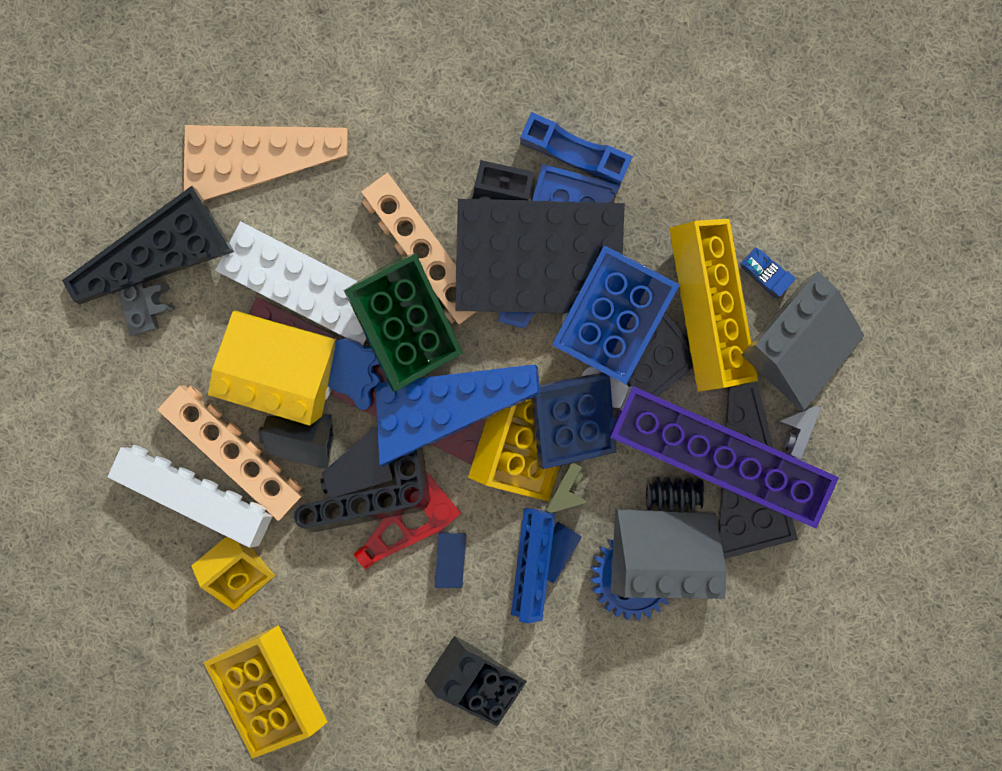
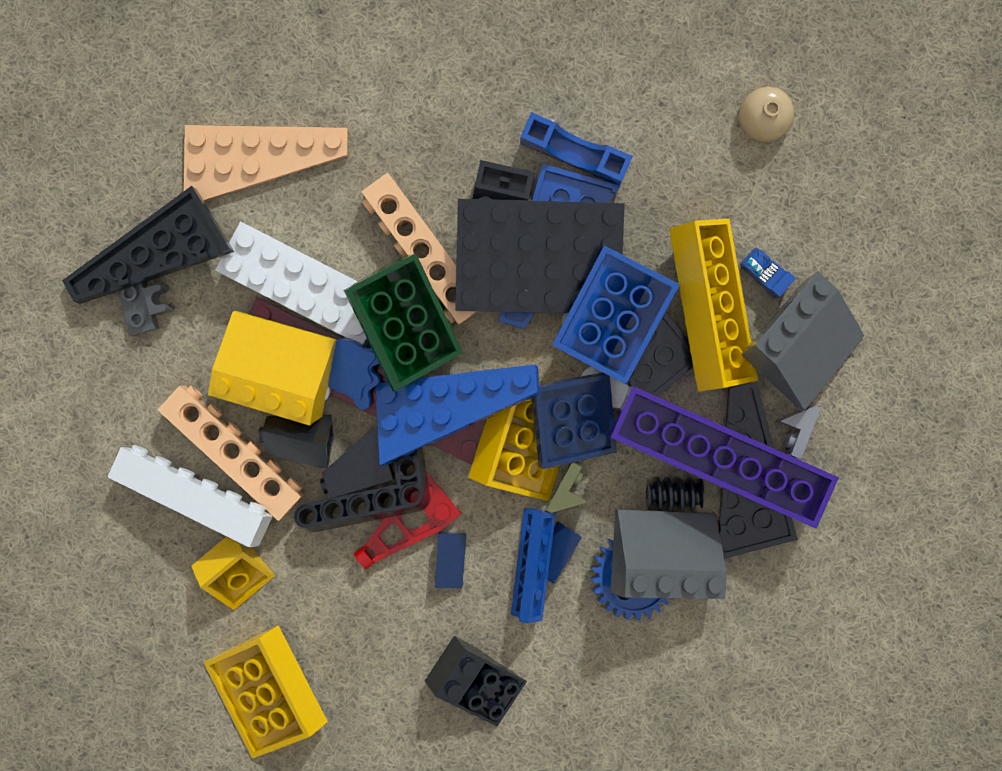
none -> tan cylinder [738,86,795,143]

